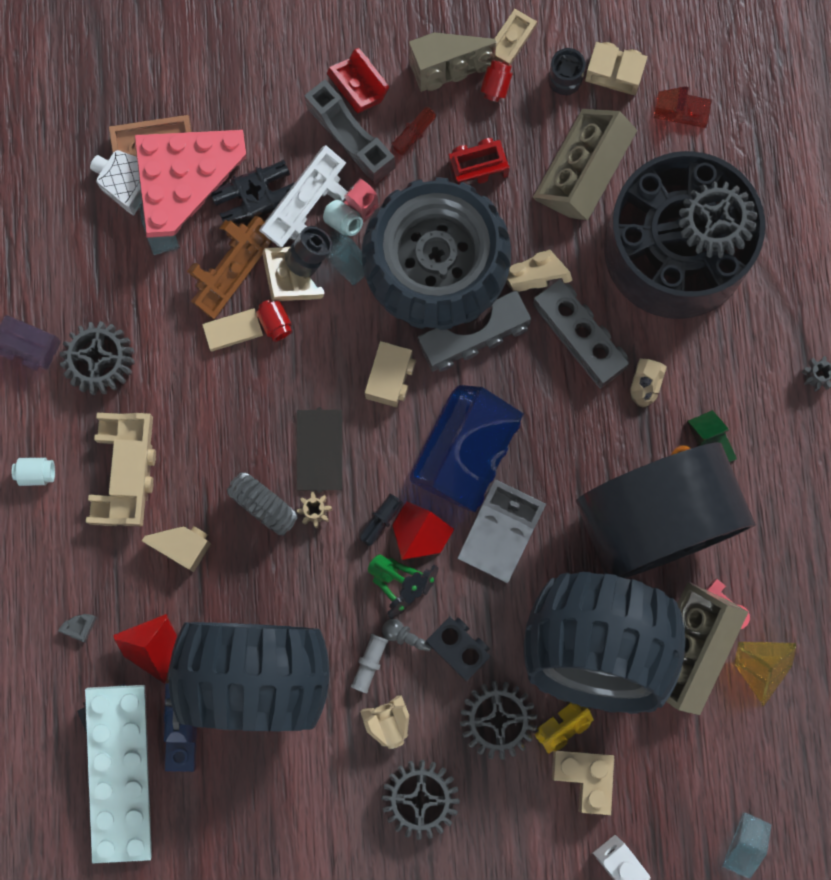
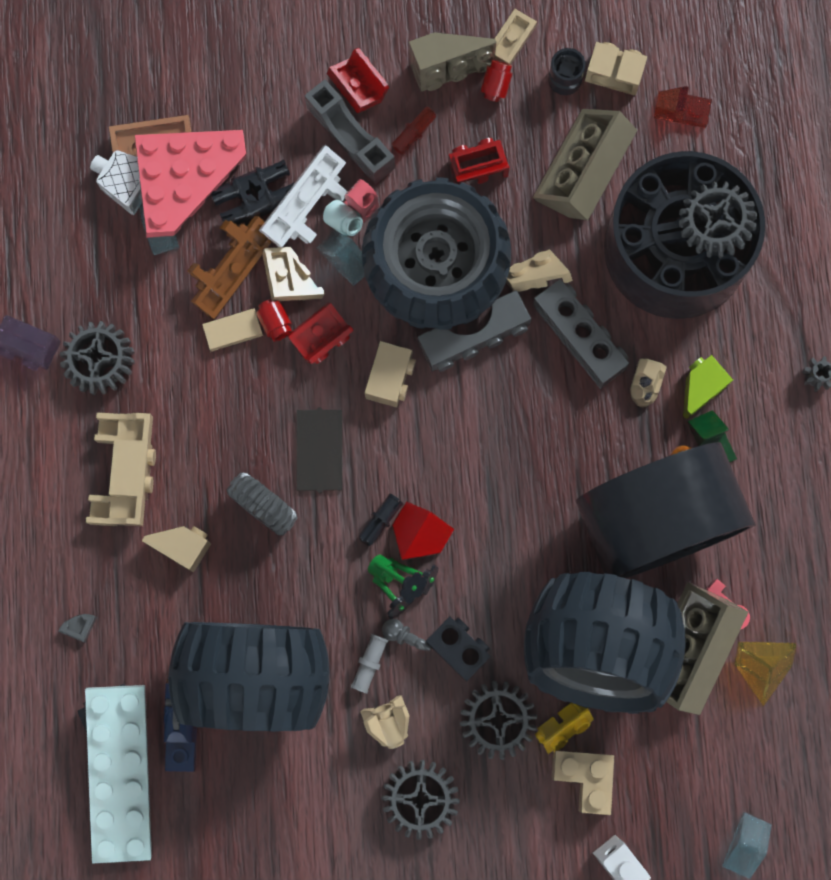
light aqua brick [12,458,55,486] -> none
red slope [113,614,177,684] -> none
black wheel [285,226,333,277] -> none
tan gear [297,492,332,528] -> none
clear blue windscreen [410,385,524,512] -> none
flat silver slope [457,479,546,583] -> none
none -> red bracket [287,302,354,364]
none -> lime slope [683,355,733,419]

